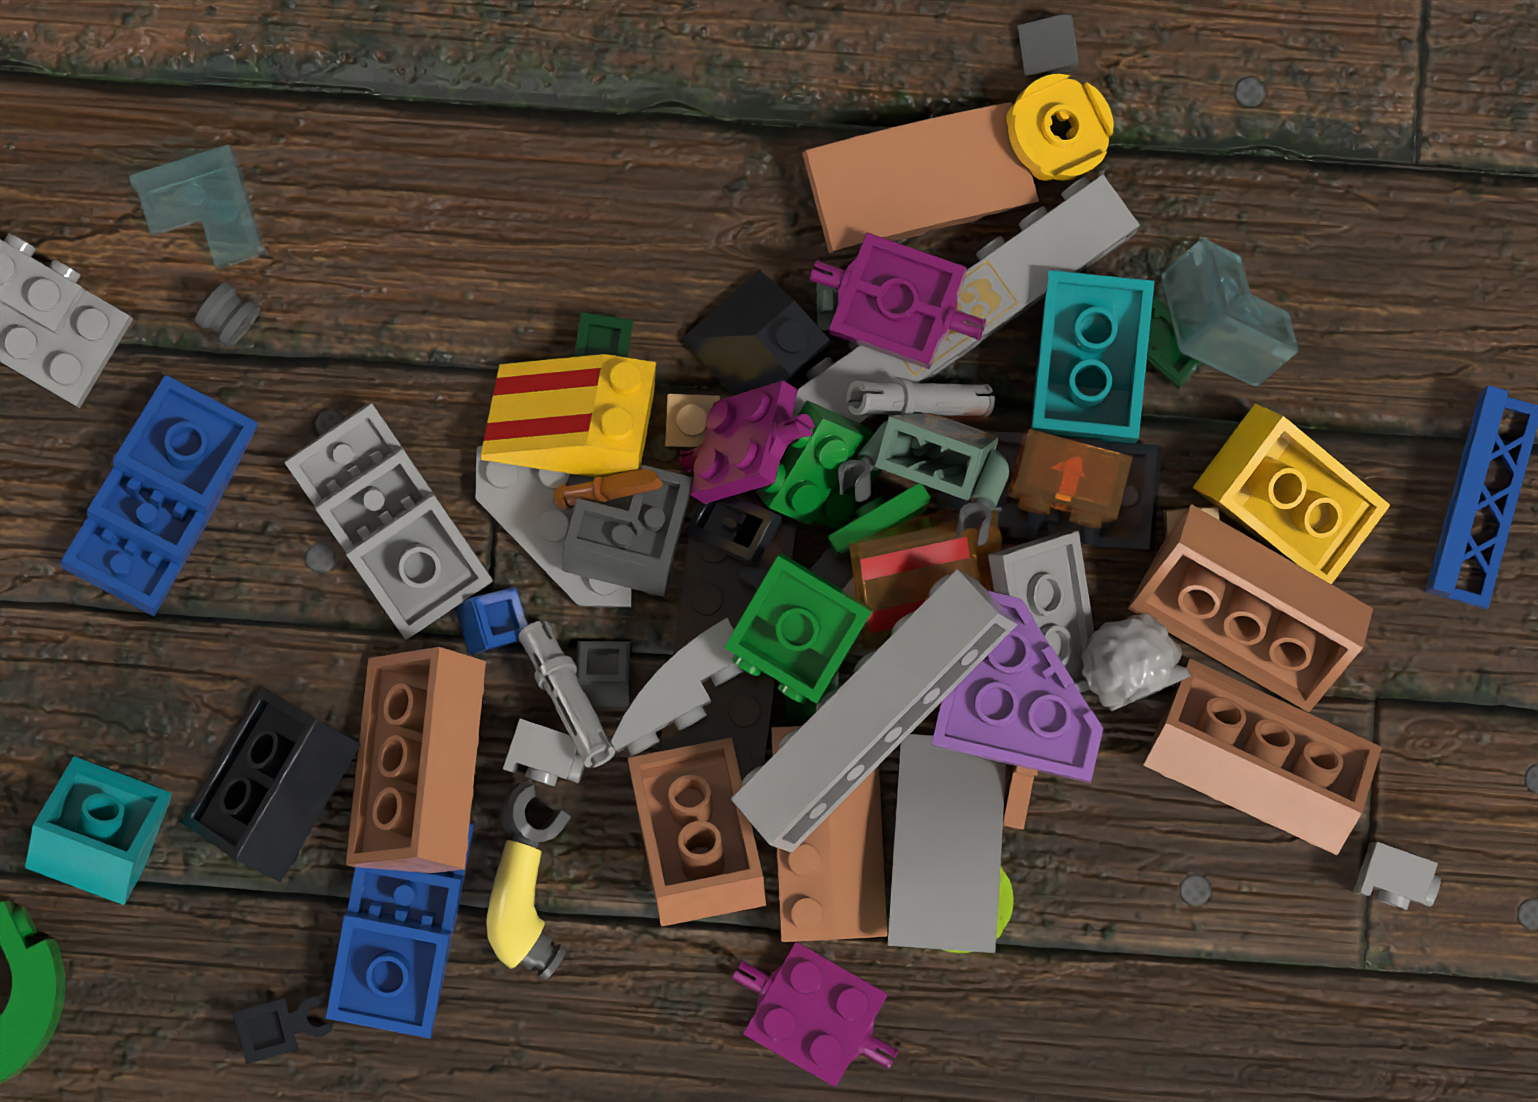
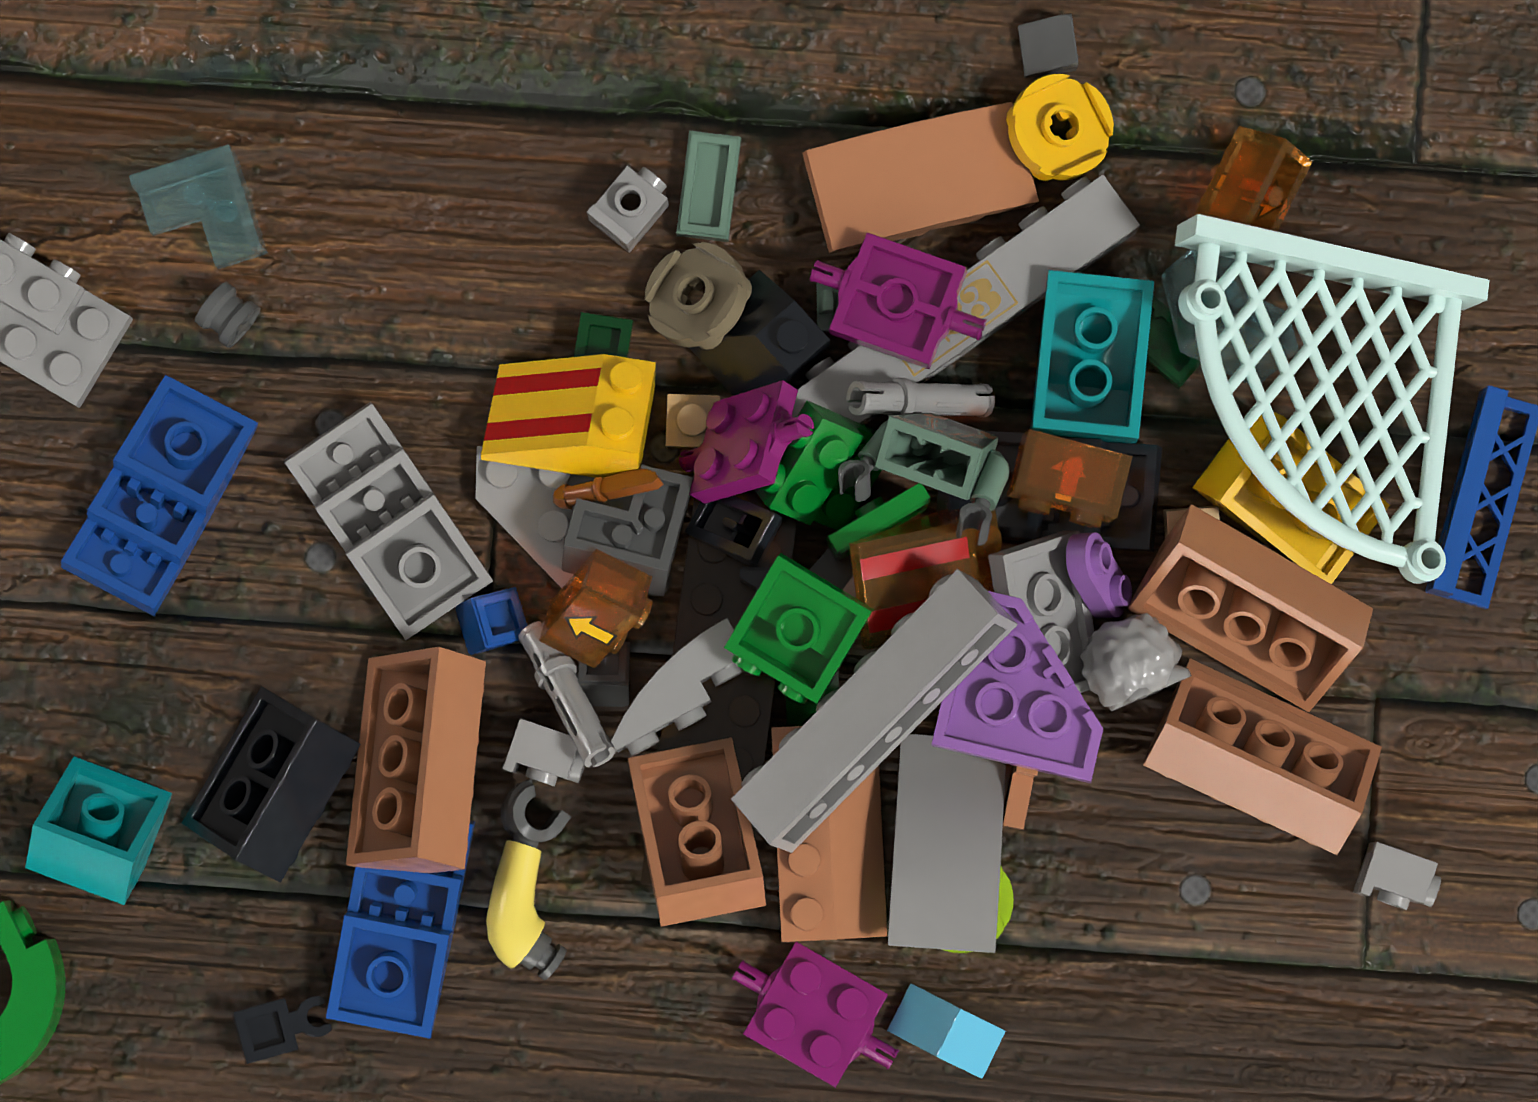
none -> clear orange brick [539,549,652,668]
none -> light grey brick [587,166,669,253]
none -> dark tan plate [645,242,752,350]
none -> sand green tile [676,131,741,242]
none -> medium azure slope [887,983,1006,1078]
none -> medium lavender plate [1066,532,1132,619]
none -> light aqua piece [1175,214,1489,584]
none -> clear orange brick [1194,126,1313,232]

